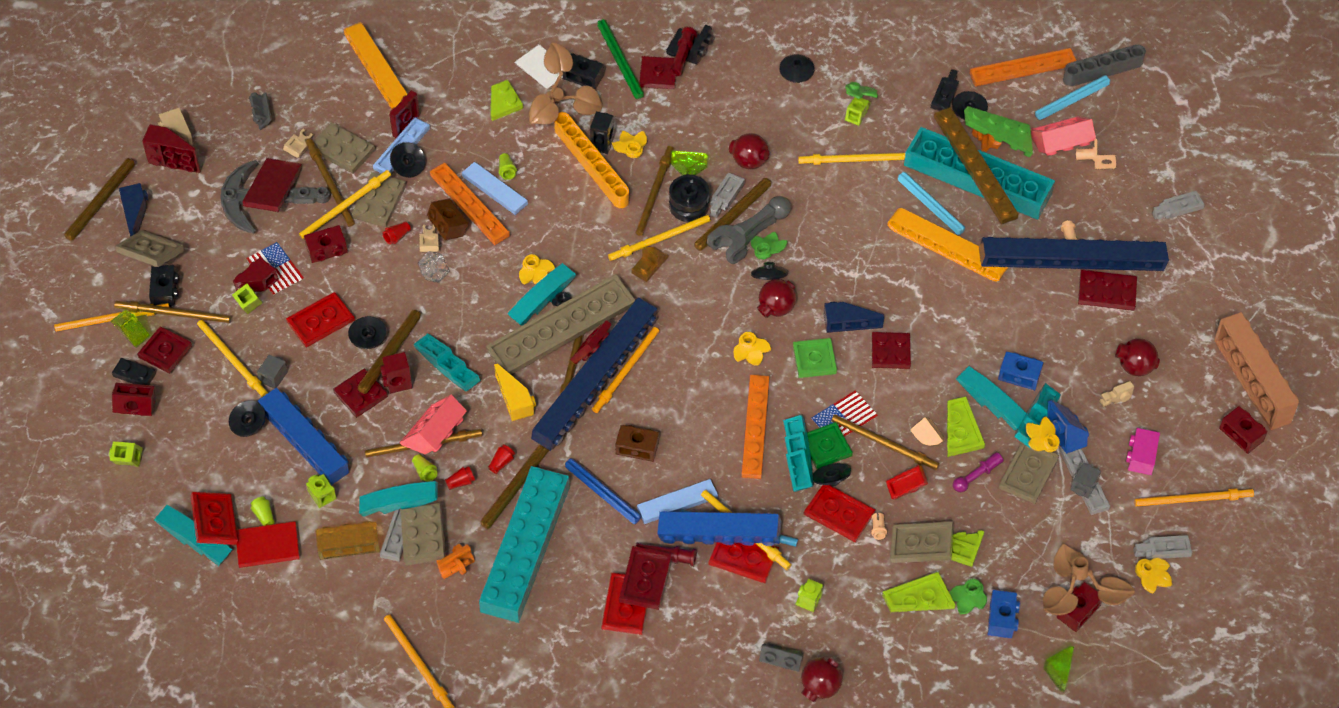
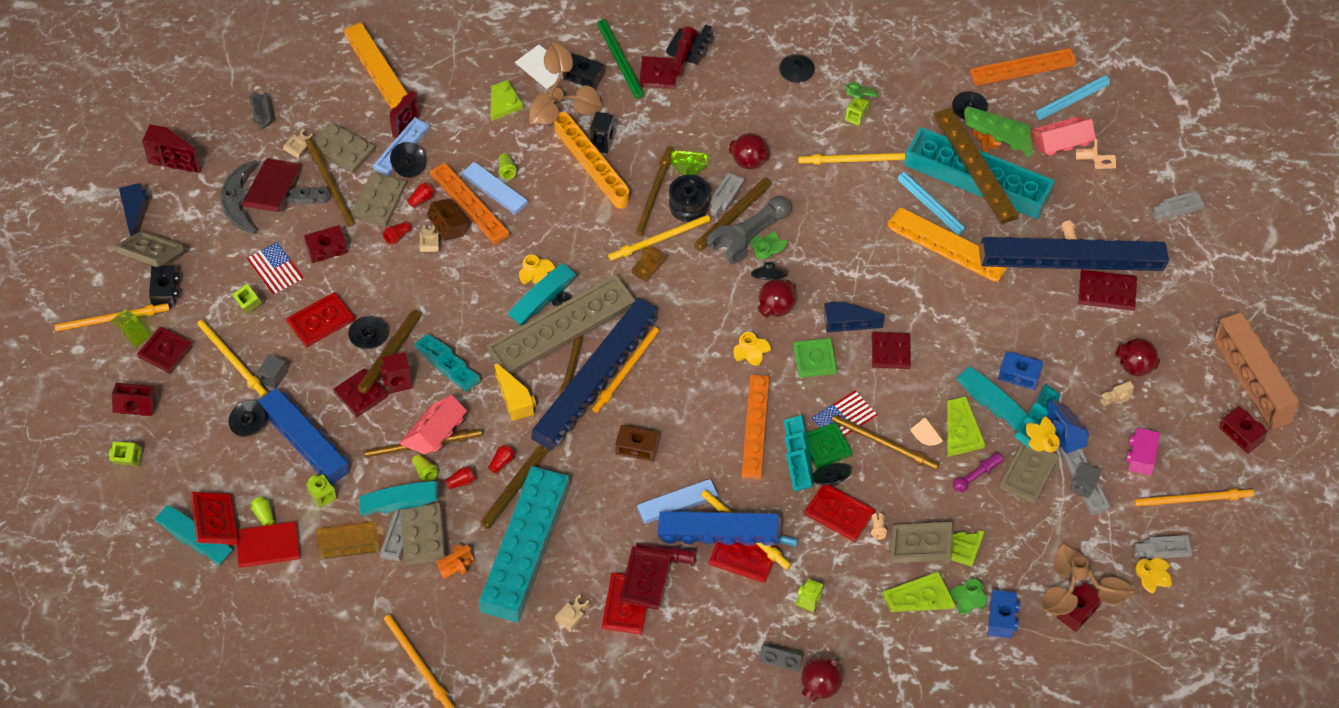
pearl gold axle [64,158,135,241] -> none
black plate [112,358,156,385] -> none
pearl gold bar [114,301,230,323] -> none
tan slope [158,108,193,145] -> none
dark red slope [233,257,279,292] -> none
yellow bar [299,170,391,239] -> none
clear brick [418,251,450,283] -> none
blue axle [565,458,641,524] -> none
dark red plate [570,320,612,364] -> none
yellow plate [612,131,647,158] -> none
red tile [886,465,928,500] -> none
black hinge [930,69,959,111] -> none
clear neon green slope [1043,646,1074,692] -> none
dark grey beam [1063,44,1146,86] -> none
none -> red cone [406,182,434,209]
none -> tan plate [555,594,590,631]

